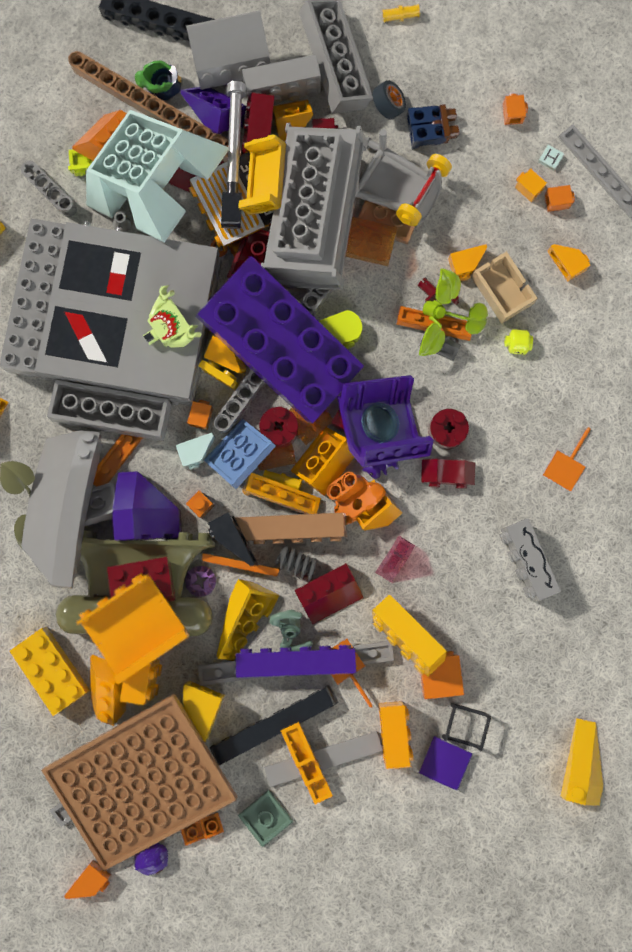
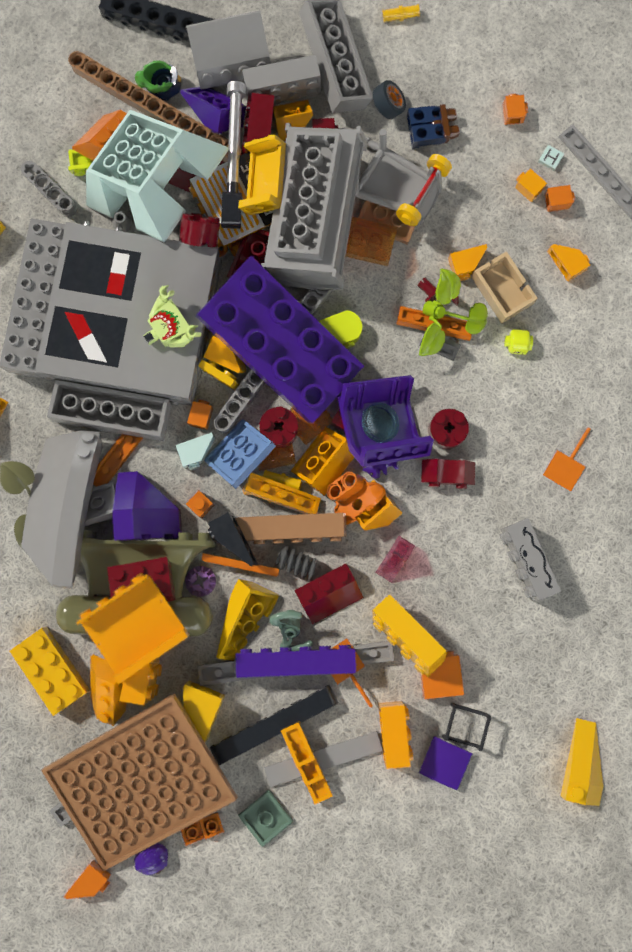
none -> dark red brick [179,213,220,247]

